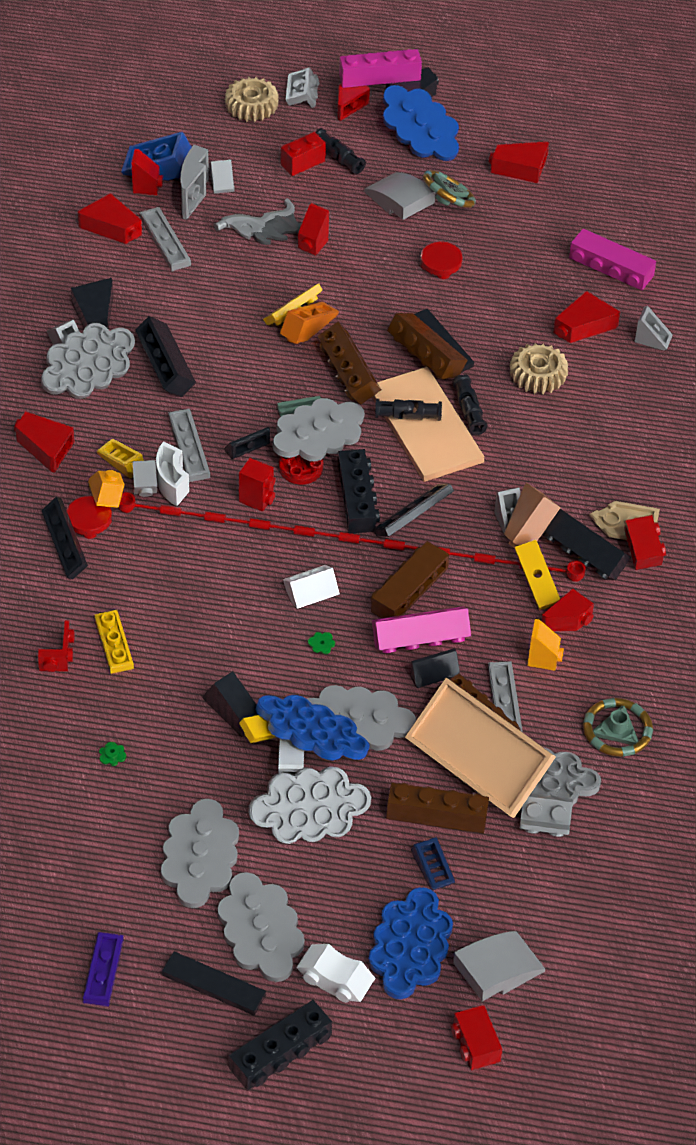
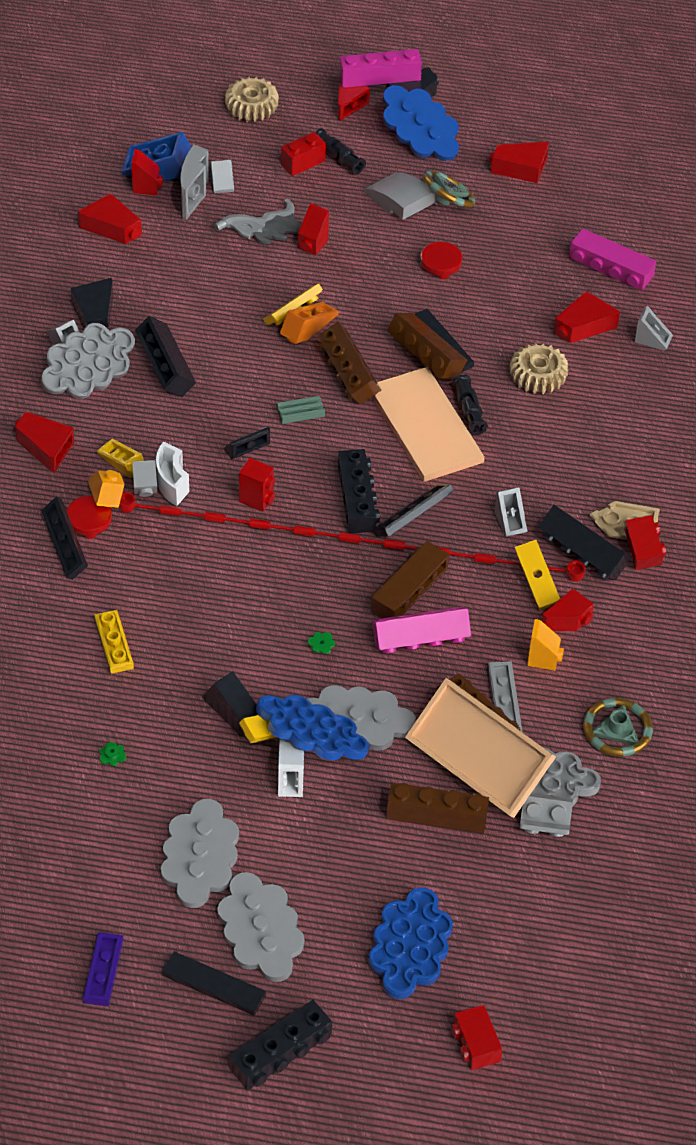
red bracket [38,620,75,672] -> none
light grey tile [140,207,191,271] -> none
light grey tile [168,409,210,482] -> none
light grey plate [248,766,371,844] -> none
light grey plate [272,398,365,461] -> none
red tile [279,455,324,485] -> none
white brick [283,565,340,609] -> none
light grey bracket [286,67,319,108] -> none
white brick [297,944,375,1002] -> none
black piece [375,398,442,421] -> none
black slope [410,648,460,688] -> none
dark blue slope [411,837,455,891] -> none
light grey slope [453,931,545,1001] -> none
nougat slope [504,483,561,548] -> none

